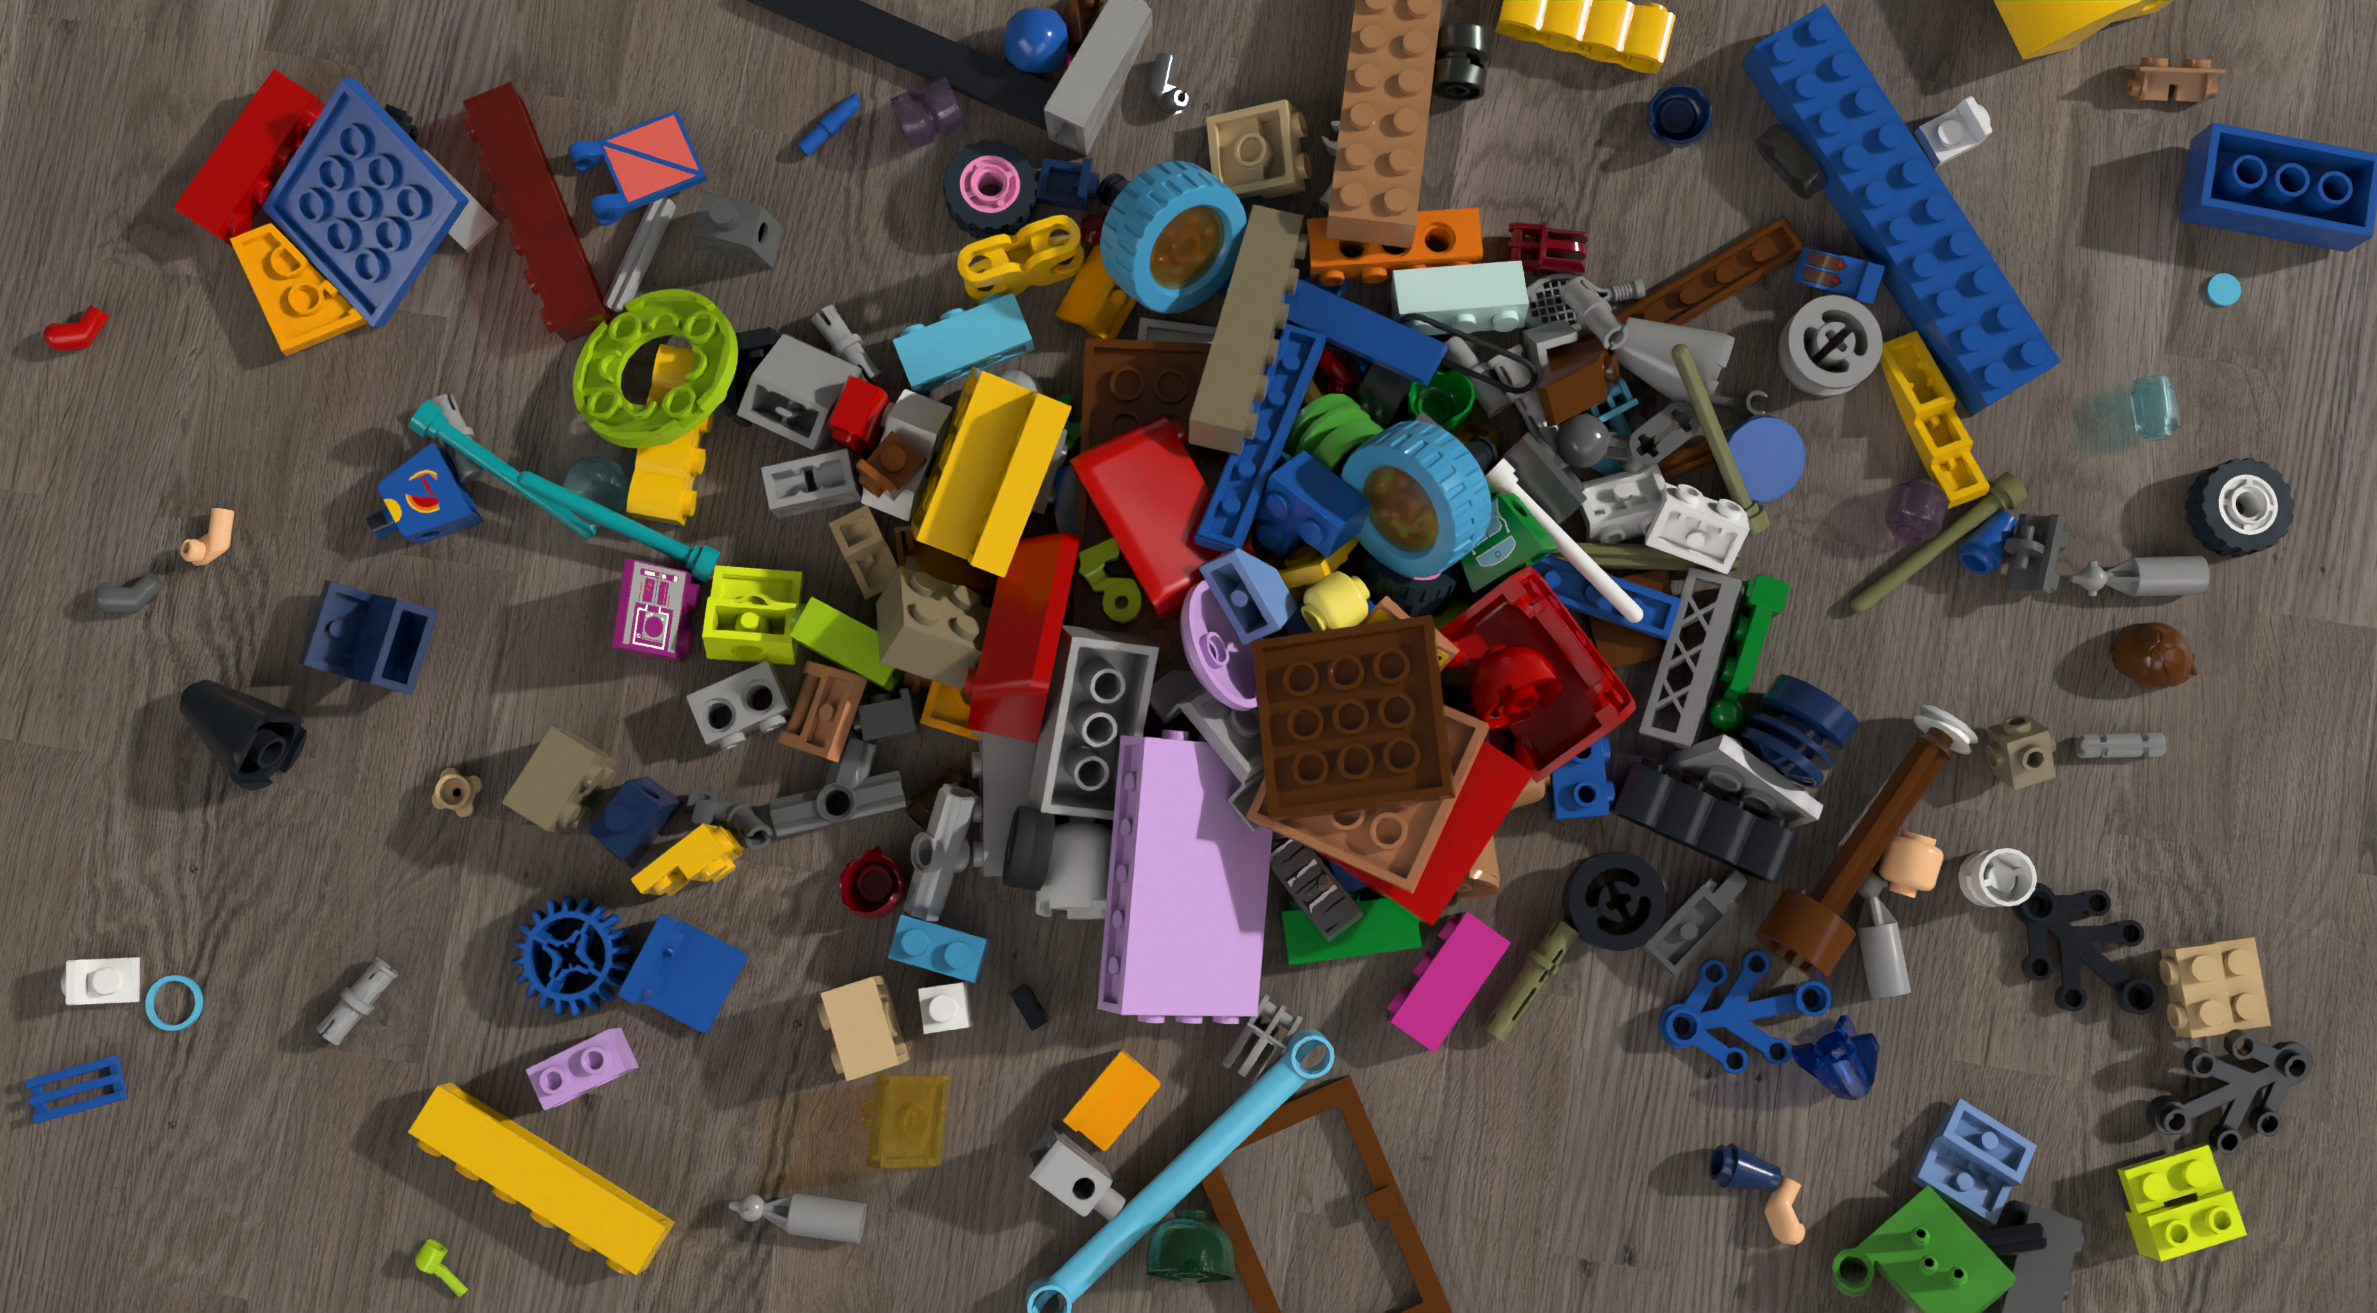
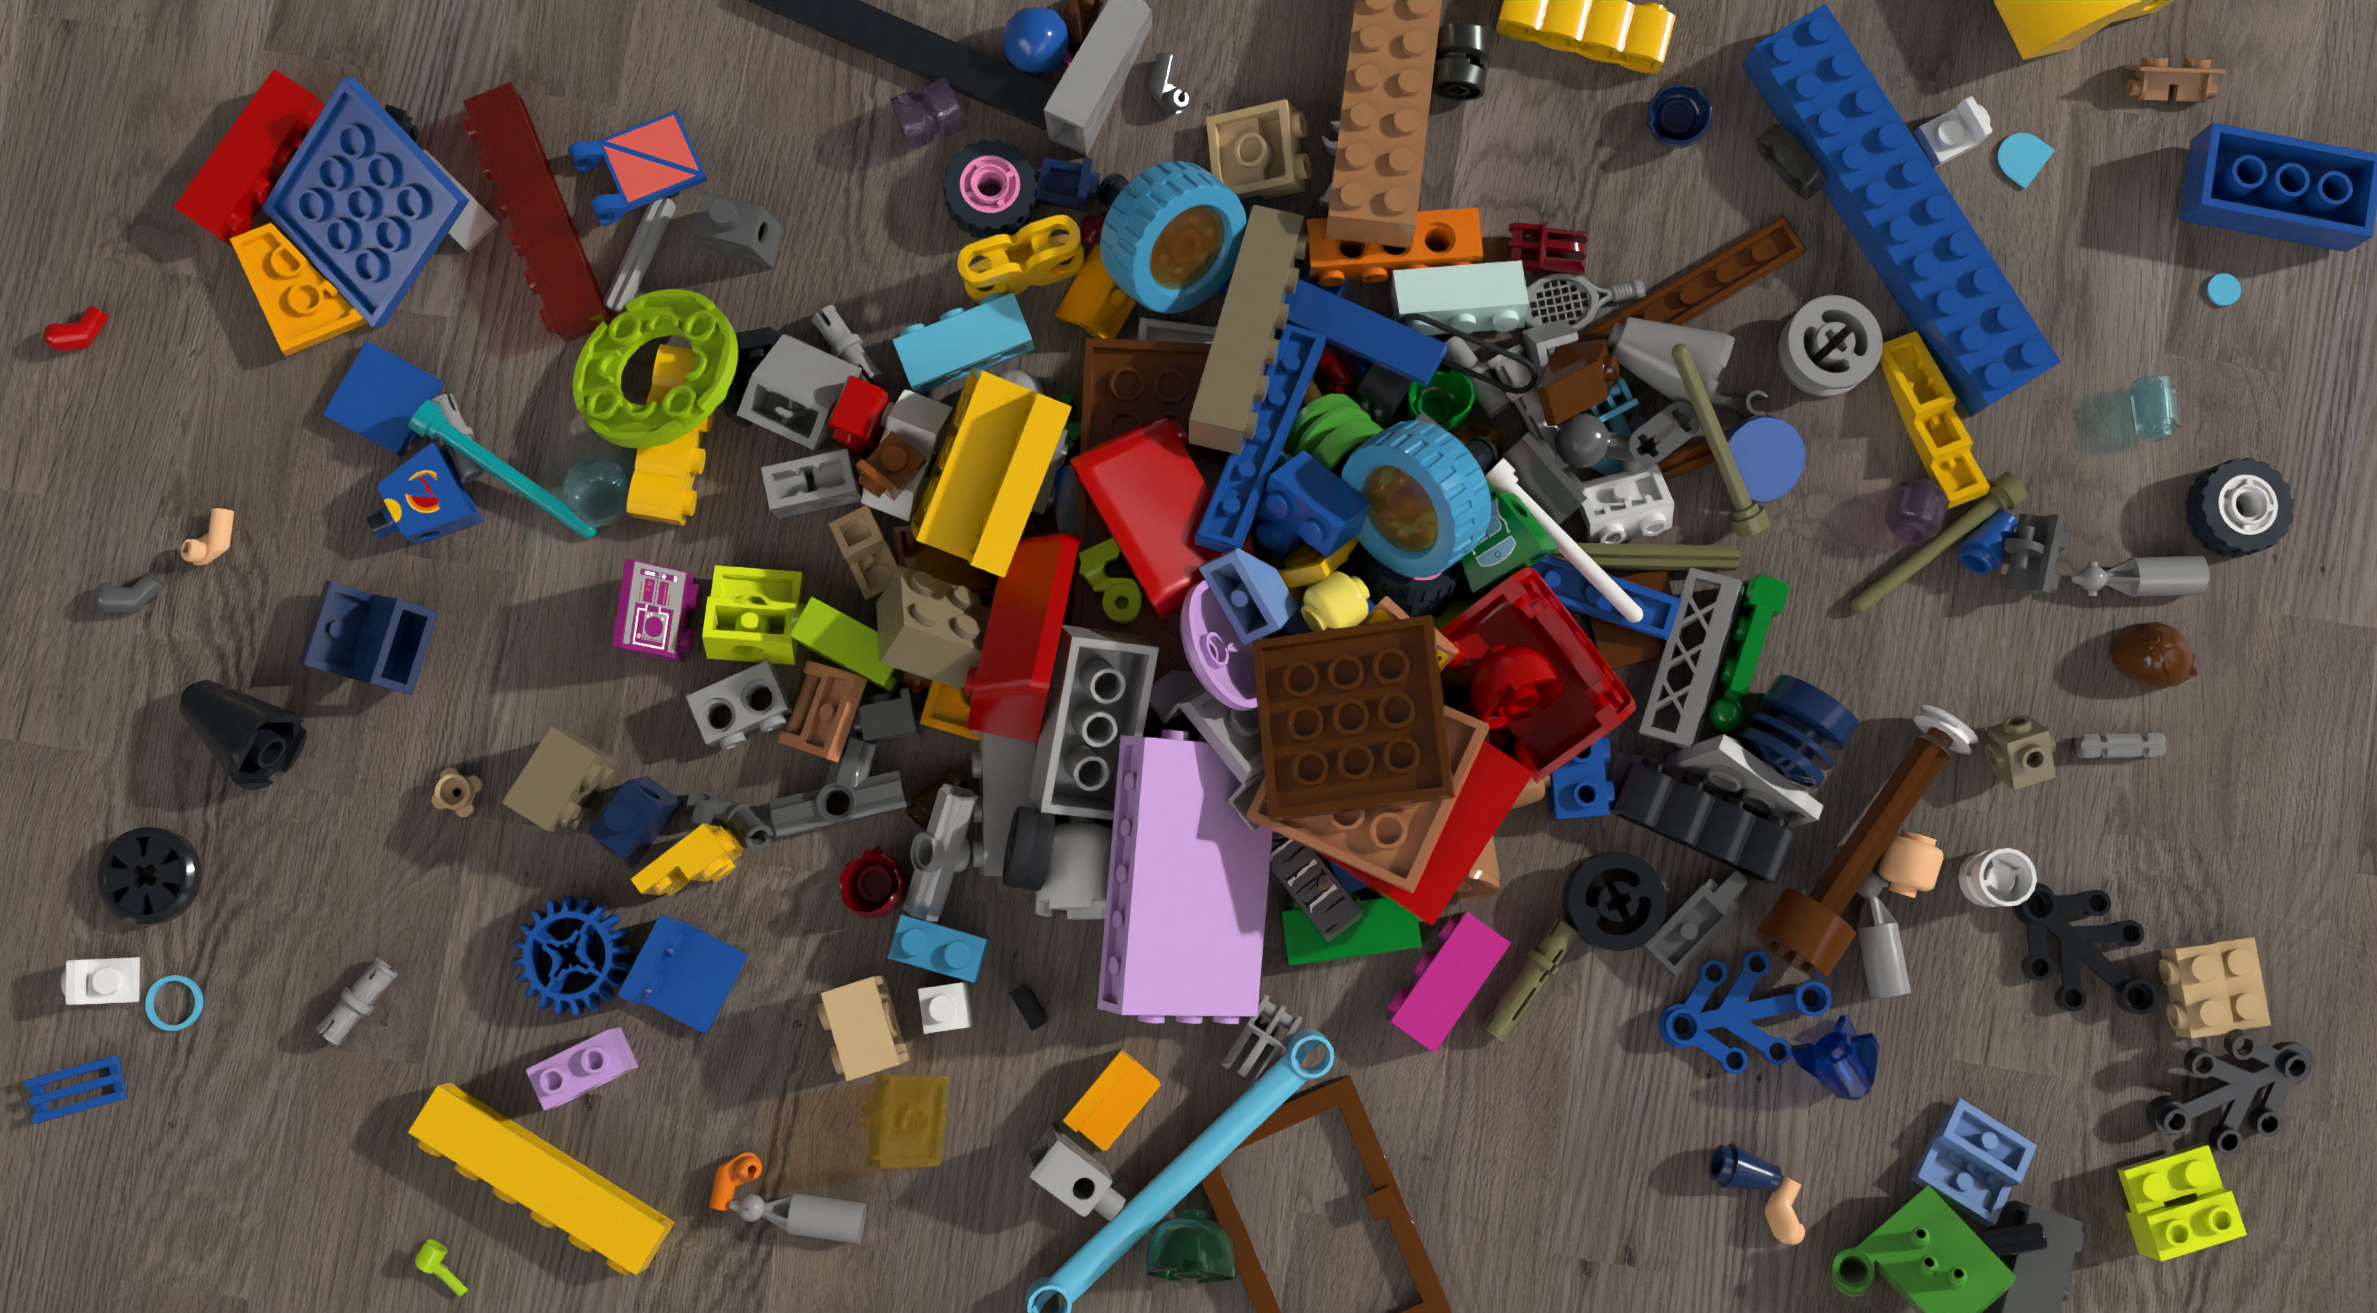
teal piece [517,471,721,583] -> none
blue piece [796,92,860,157] -> none
light grey pin [1561,278,1629,350] -> none
white bracket [1645,483,1750,574] -> none
blue leg [1793,246,1885,304] -> none
none -> black wheel [97,827,202,925]
none -> blue tile [323,340,445,457]
none -> orange arm [708,1152,762,1211]
none -> medium azure piece [1997,133,2055,189]

